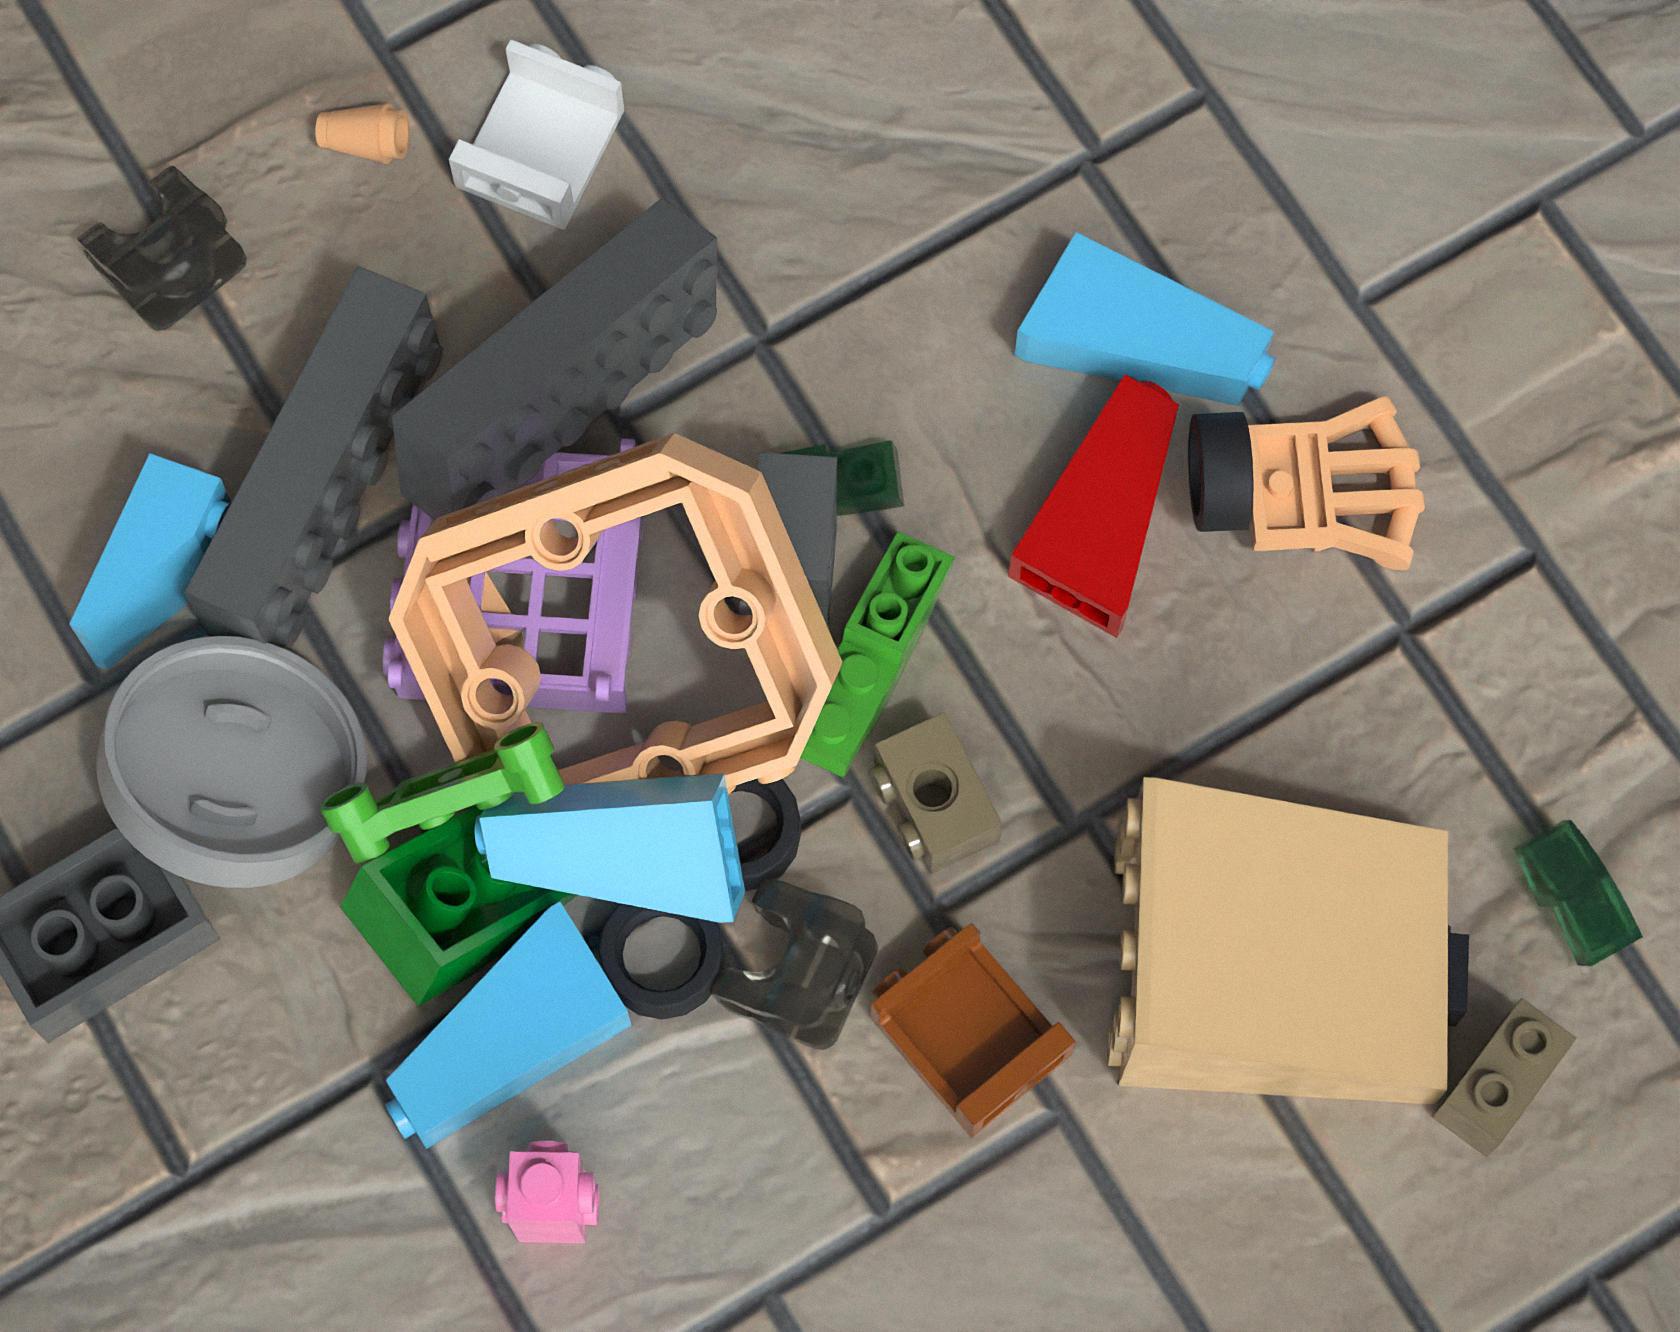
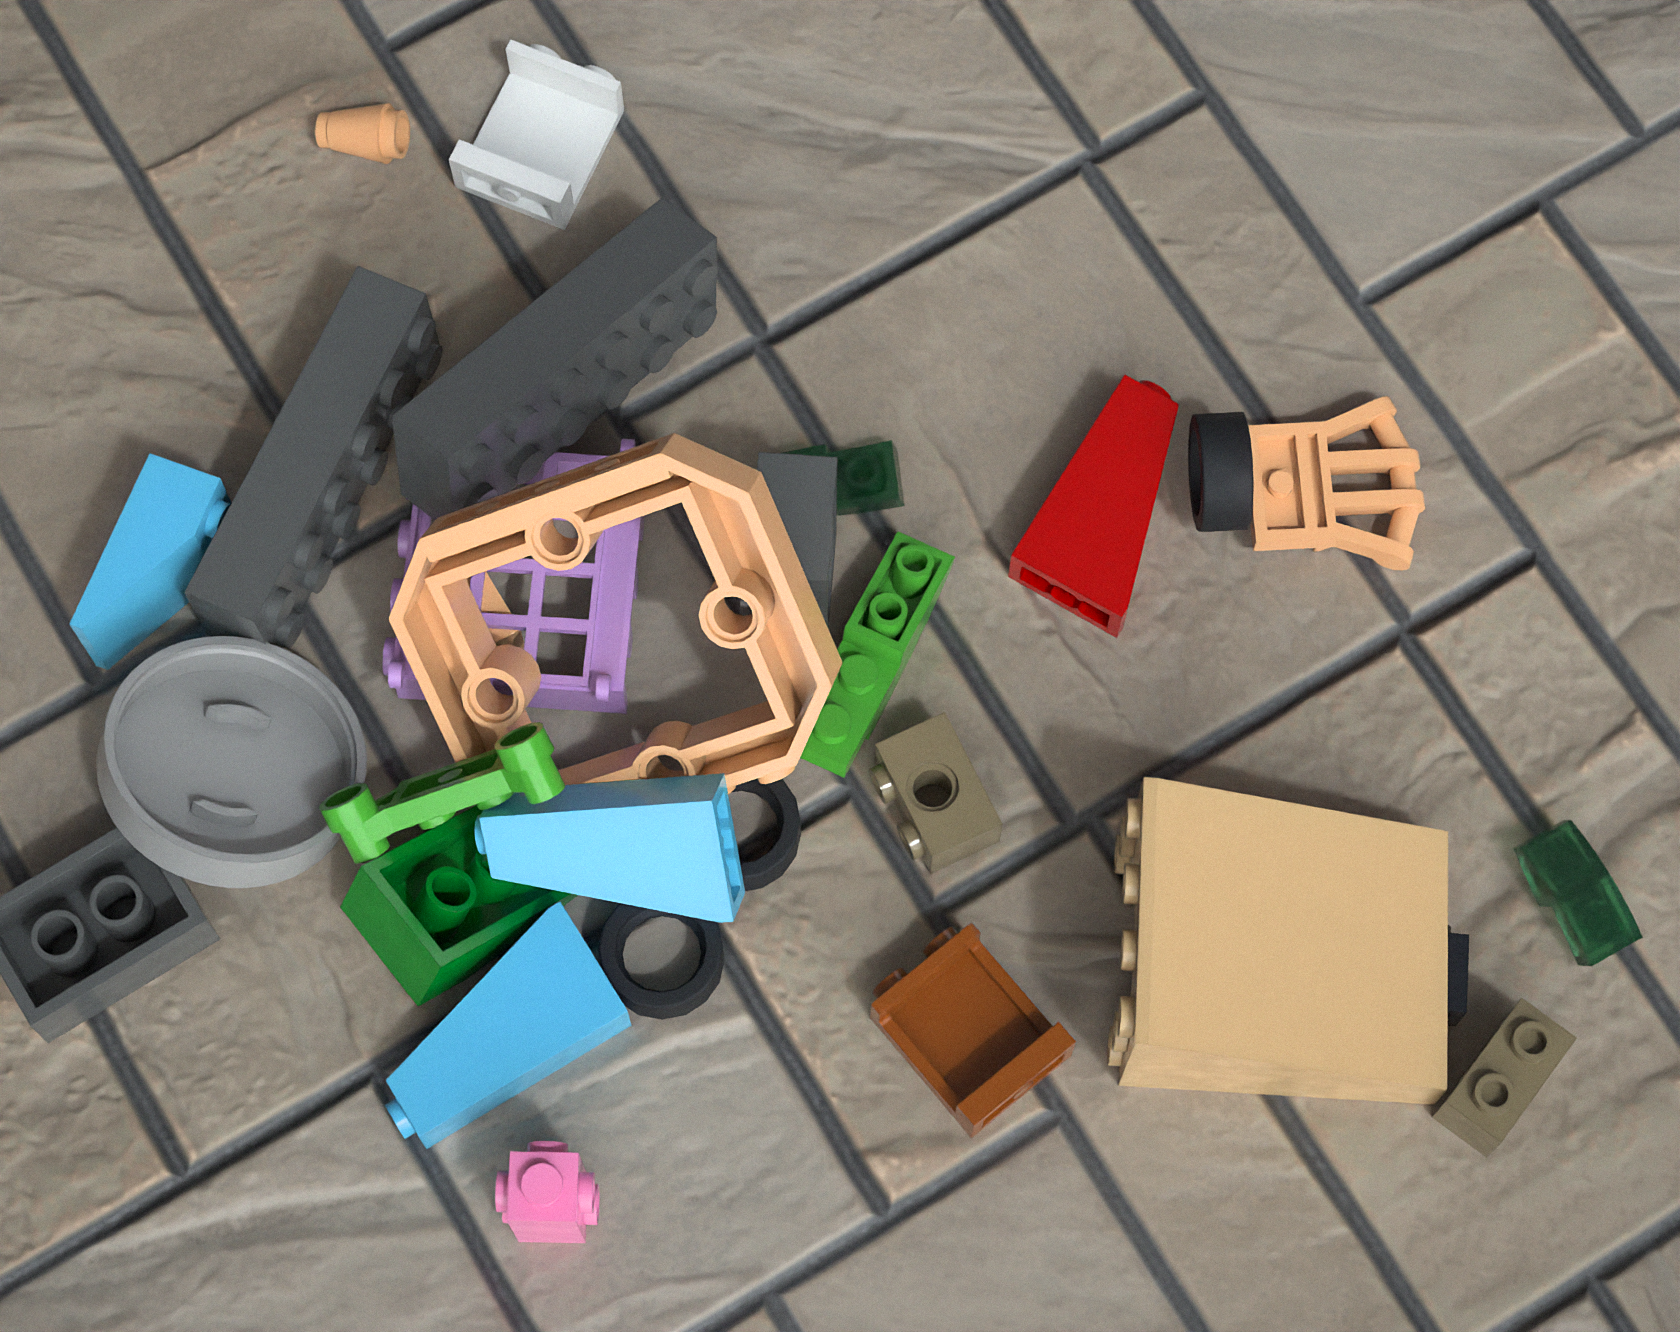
clear smoke piece [76,165,247,331] -> none
clear smoke piece [709,878,878,1050] -> none
medium azure slope [1014,232,1276,406] -> none

